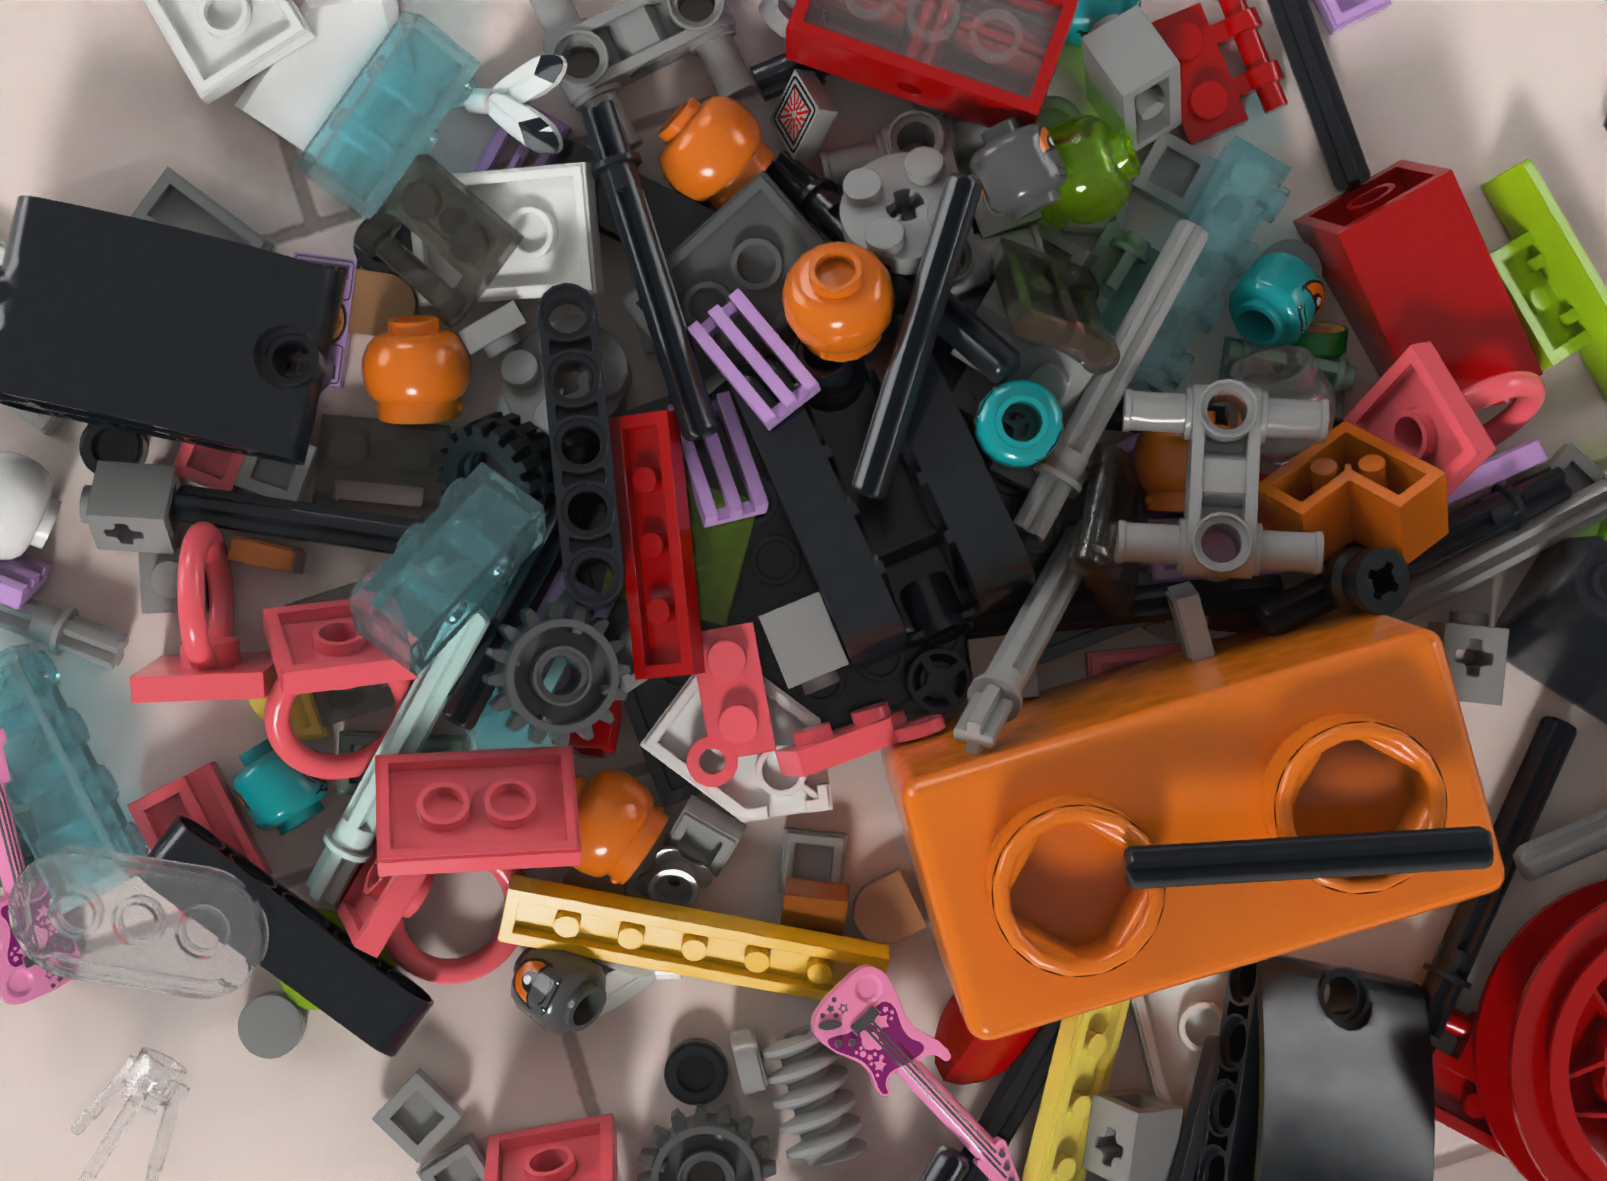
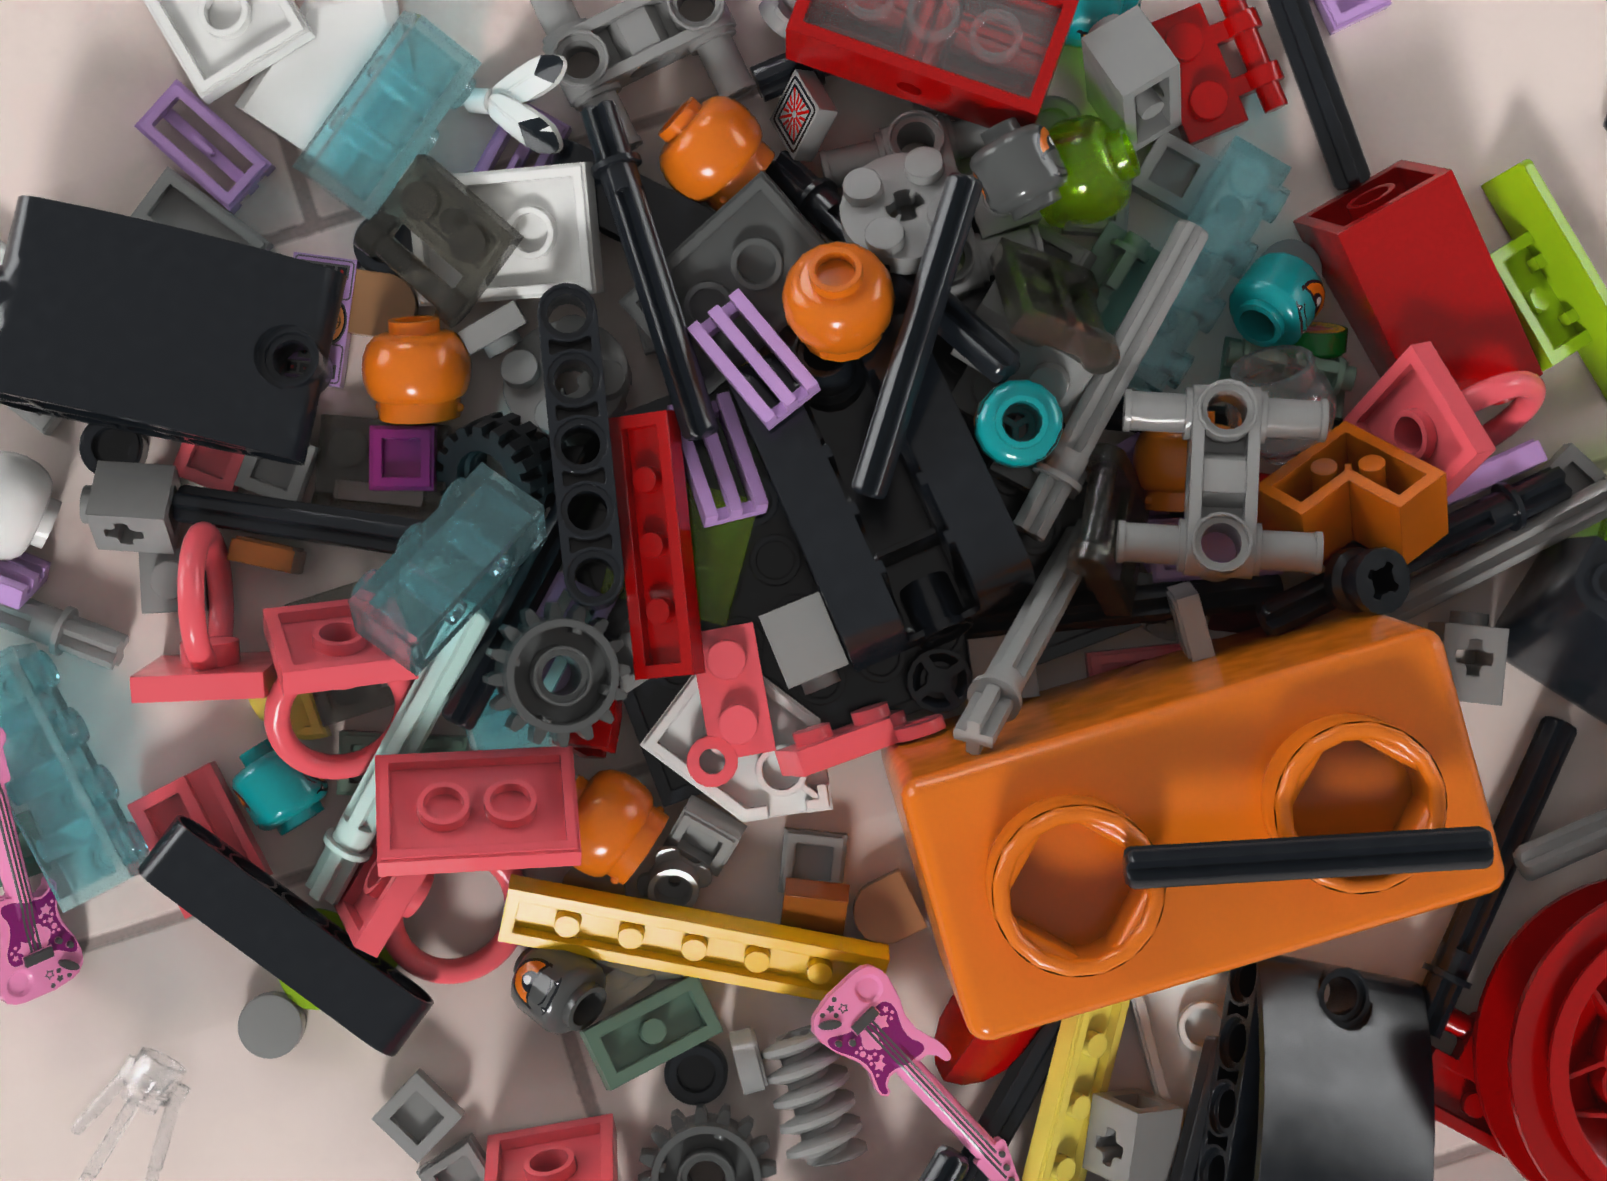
clear tile [8,846,269,999] -> none
none -> lavender tile [134,79,276,214]
none -> magenta tile [369,426,437,492]
none -> sand green hinge [579,976,723,1091]

